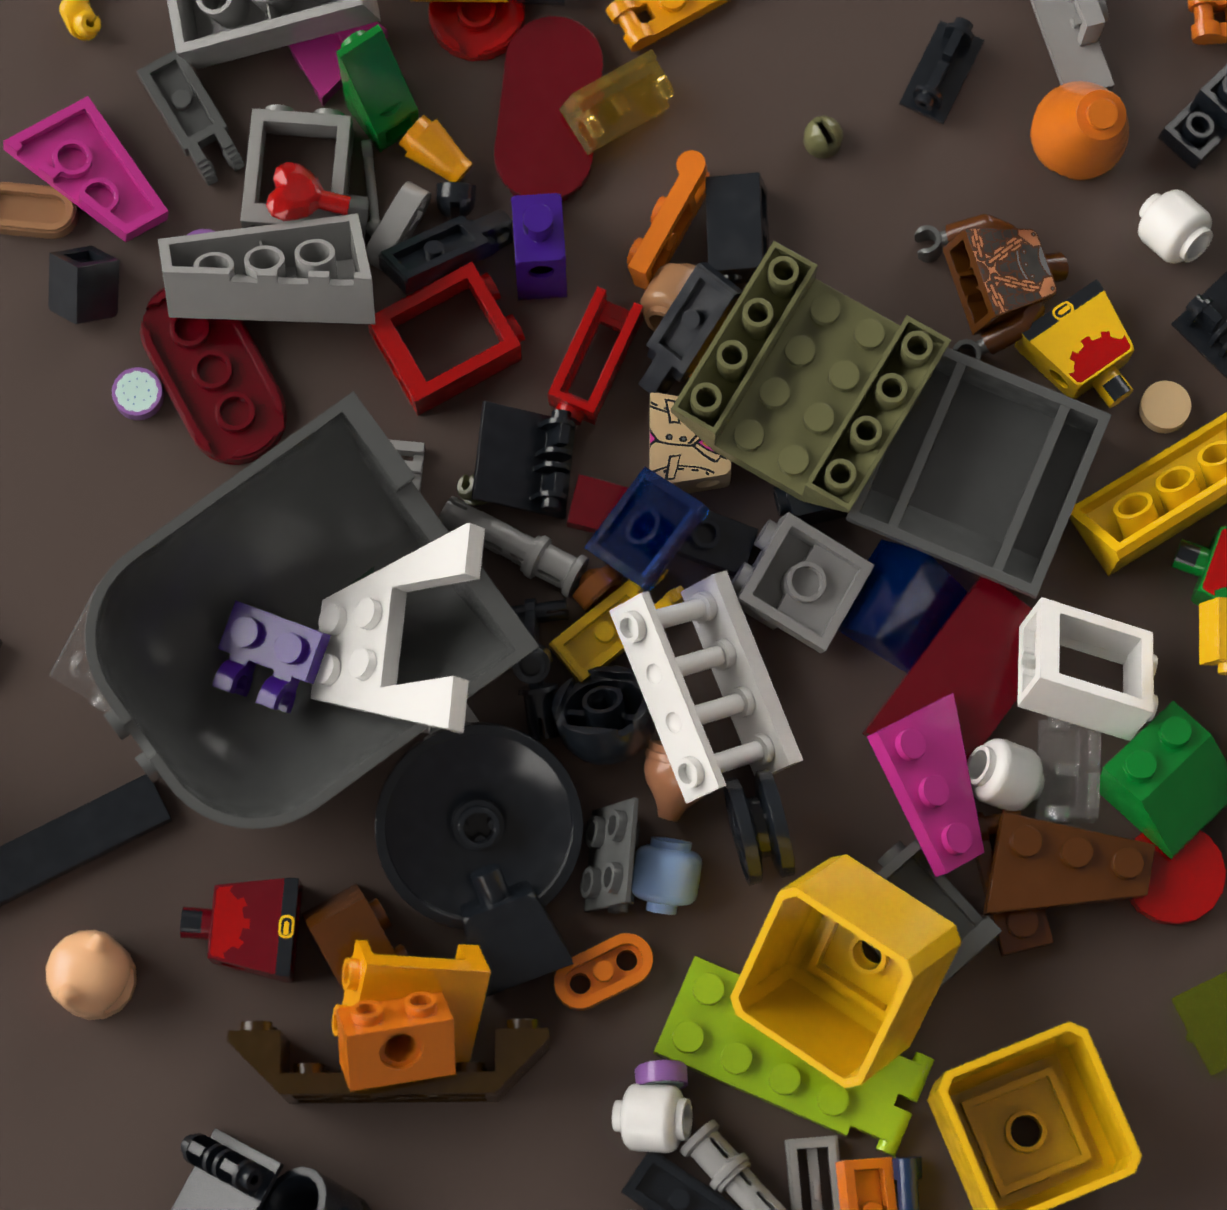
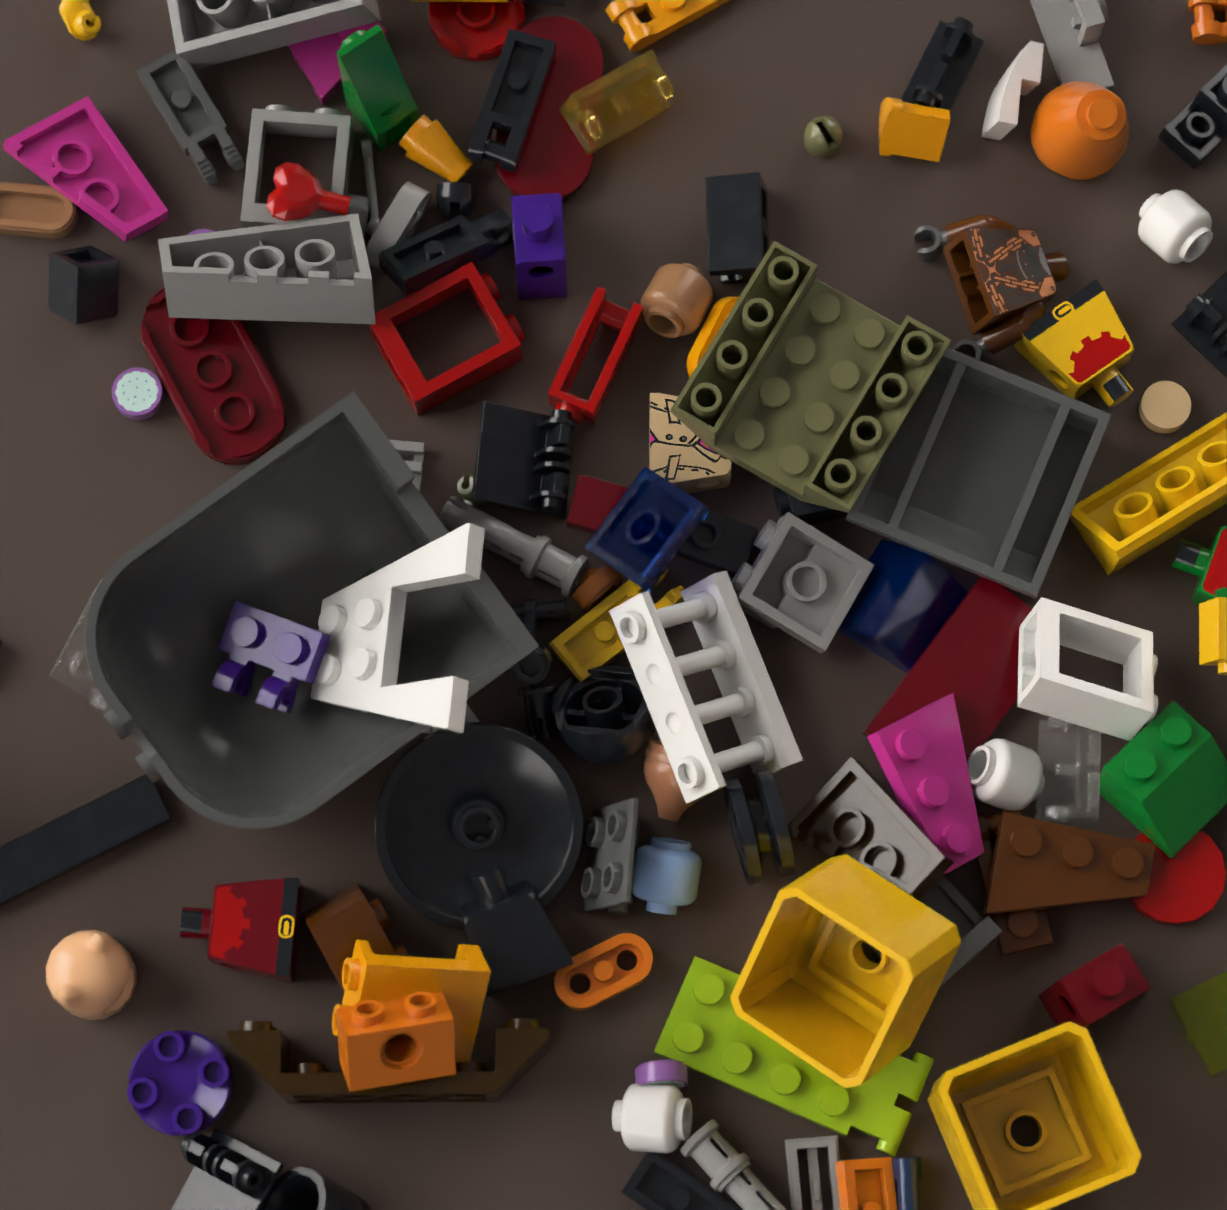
orange plate [627,150,710,290] -> none
black hinge [638,262,743,394] -> none
none -> dark purple dish [127,1030,233,1136]
none -> black plate [467,28,557,173]
none -> wing [788,756,954,900]
none -> light orange tile [879,97,951,162]
none -> white slope [982,41,1044,141]
none -> dark red torso [1038,943,1150,1028]

